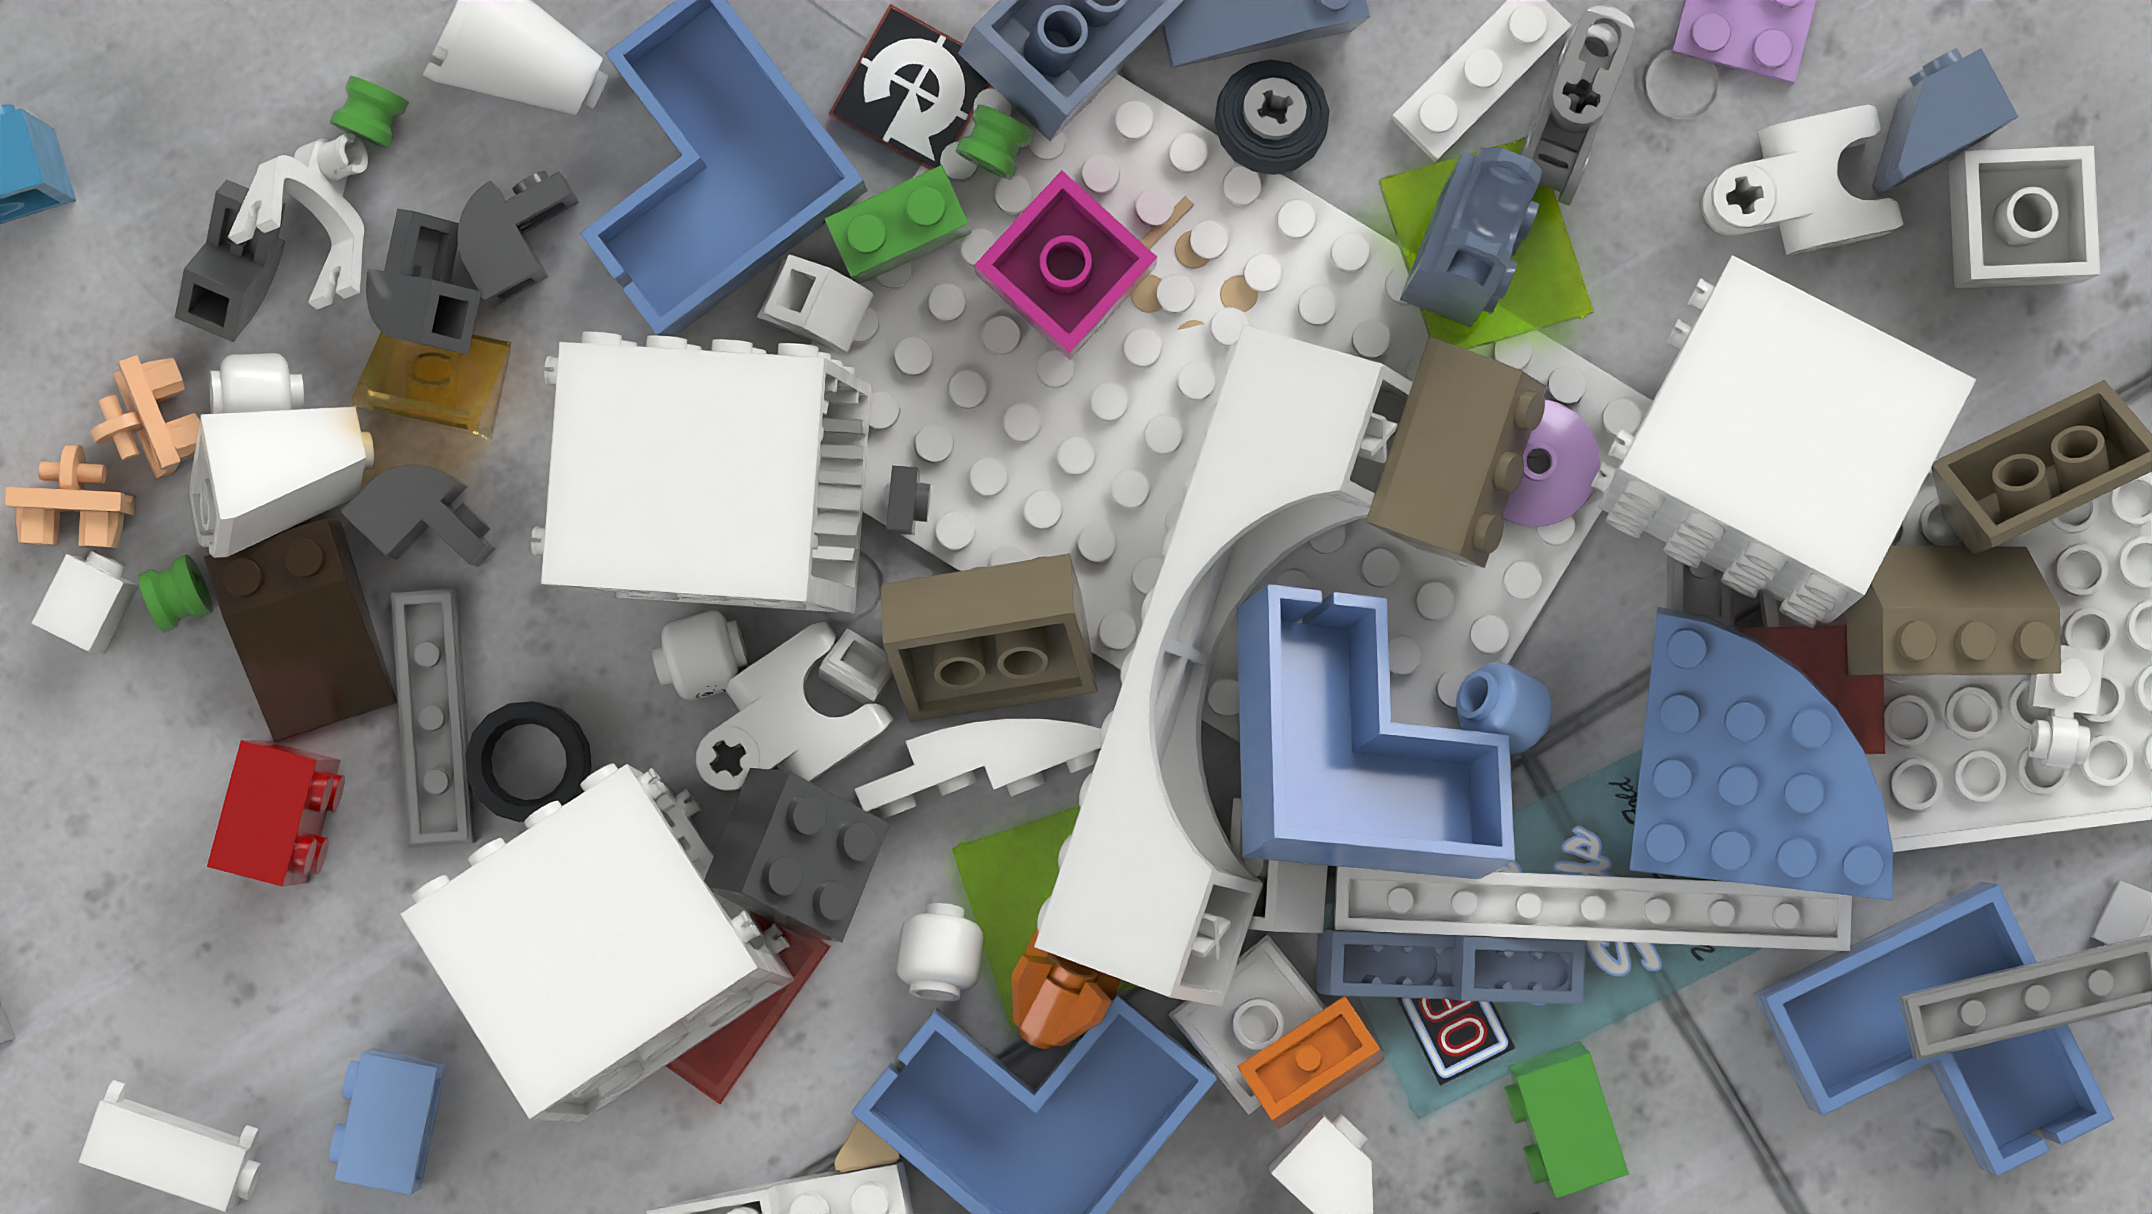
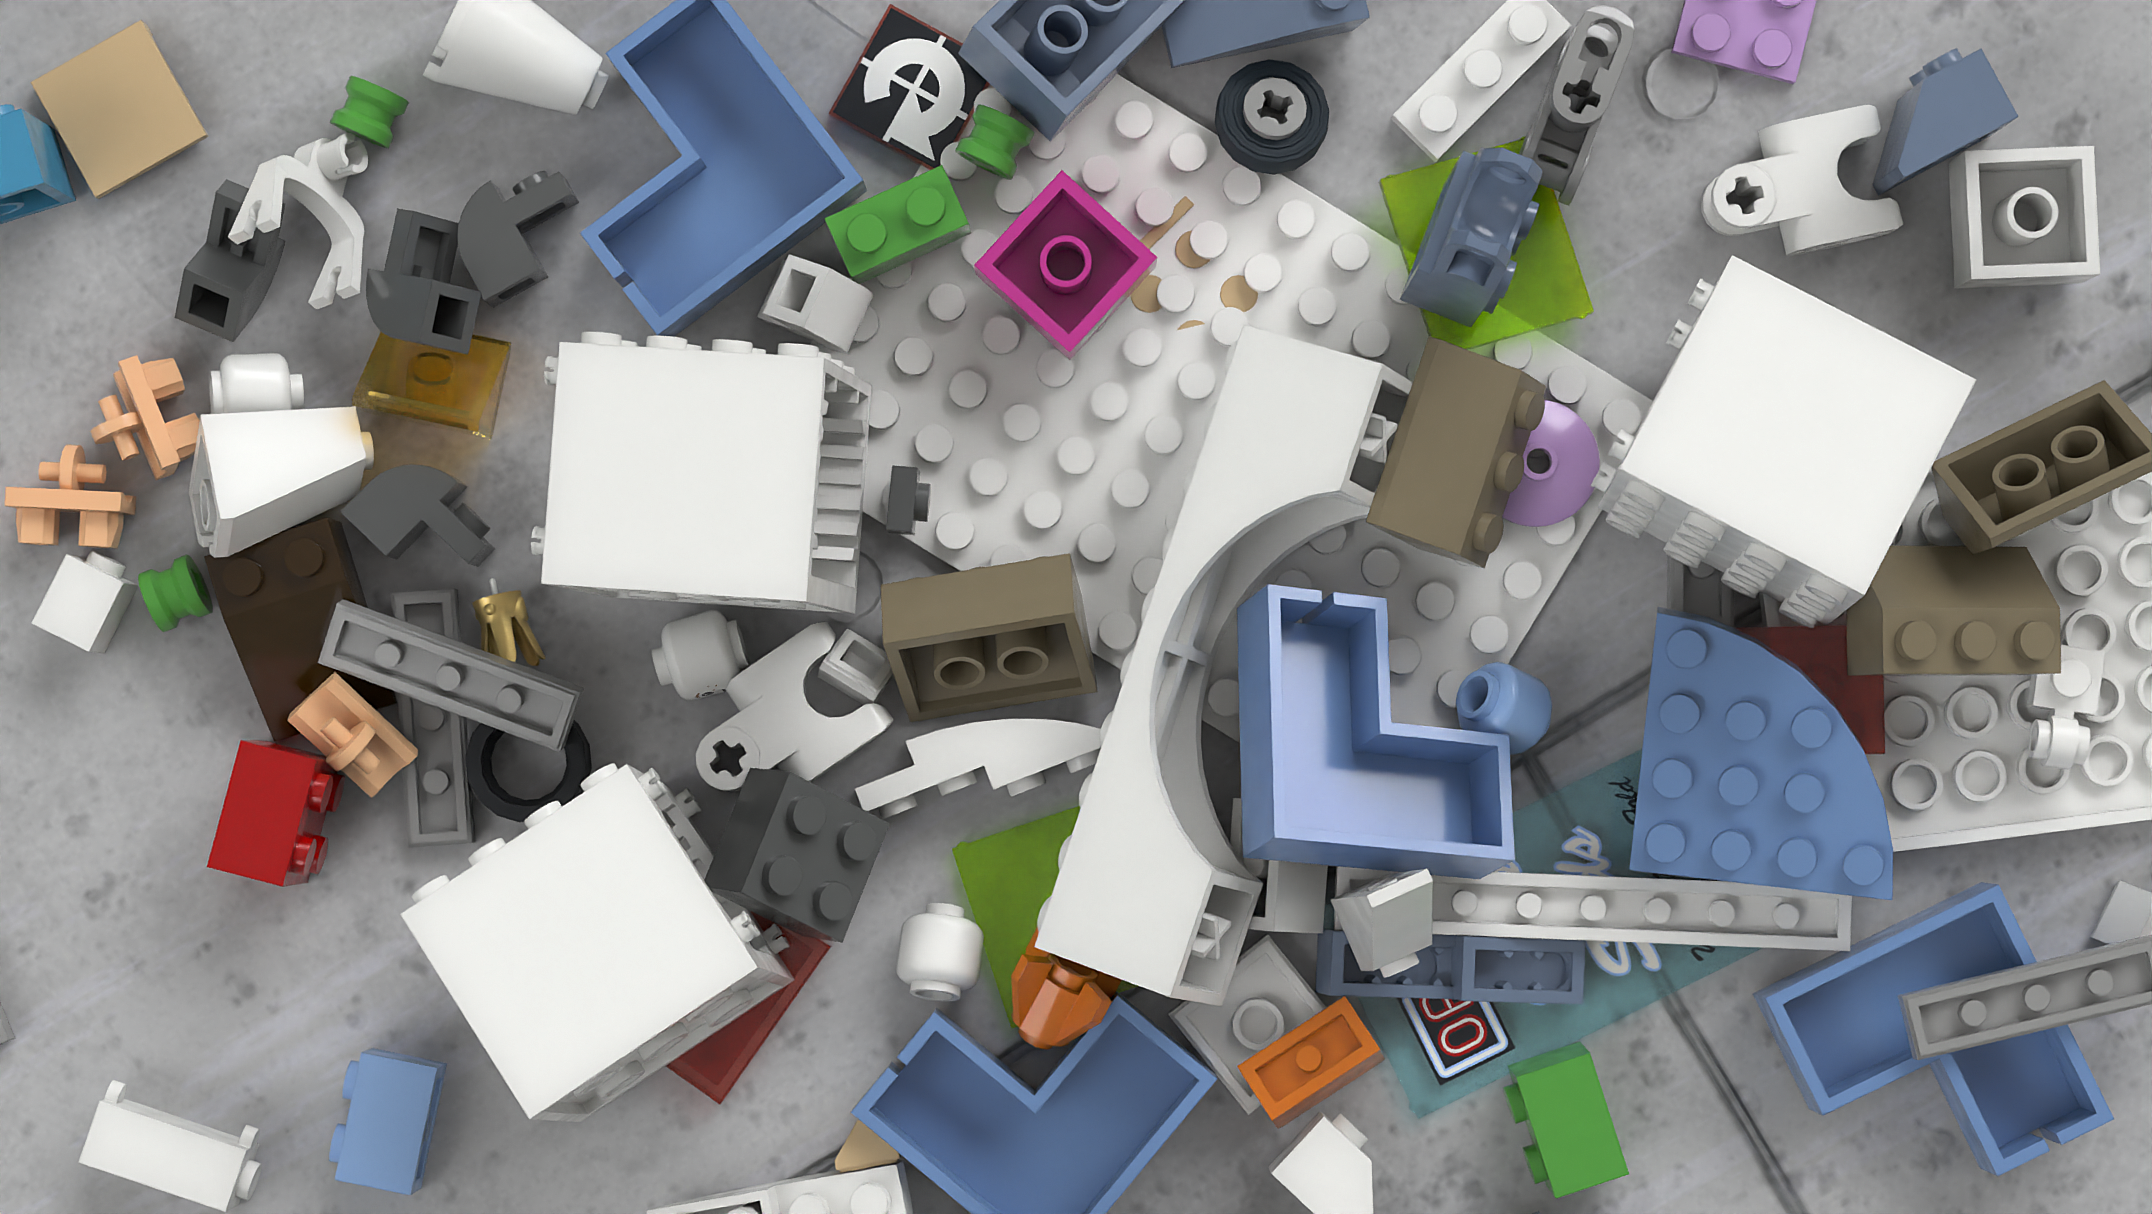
none -> tan piece [30,20,209,199]
none -> light nougat hips [287,672,418,798]
none -> light grey tile [318,599,584,752]
none -> pearl gold piece [472,578,546,666]
none -> white slope [1331,869,1433,978]

